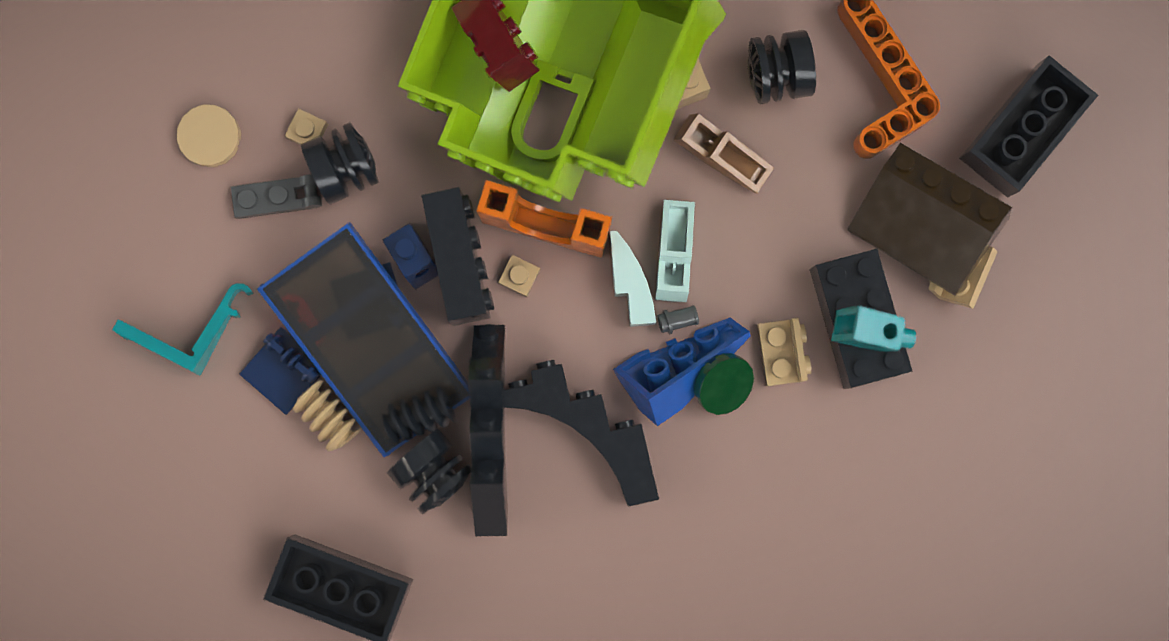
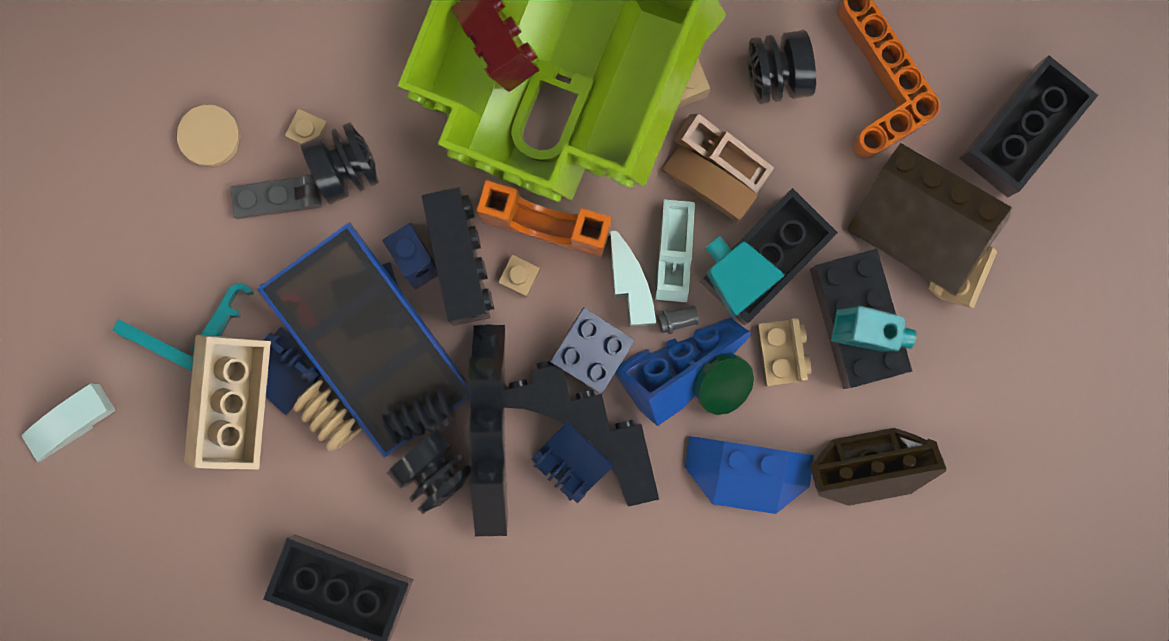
none -> light aqua slope [21,383,116,462]
none -> tan brick [184,335,271,470]
none -> dark blue hinge [531,421,614,503]
none -> hinge [550,307,635,394]
none -> medium nougat slope [661,145,759,224]
none -> blue wedge [685,436,814,514]
none -> black brick [700,188,838,326]
none -> teal torso [705,236,784,318]
none -> dark brown wedge [810,428,947,506]

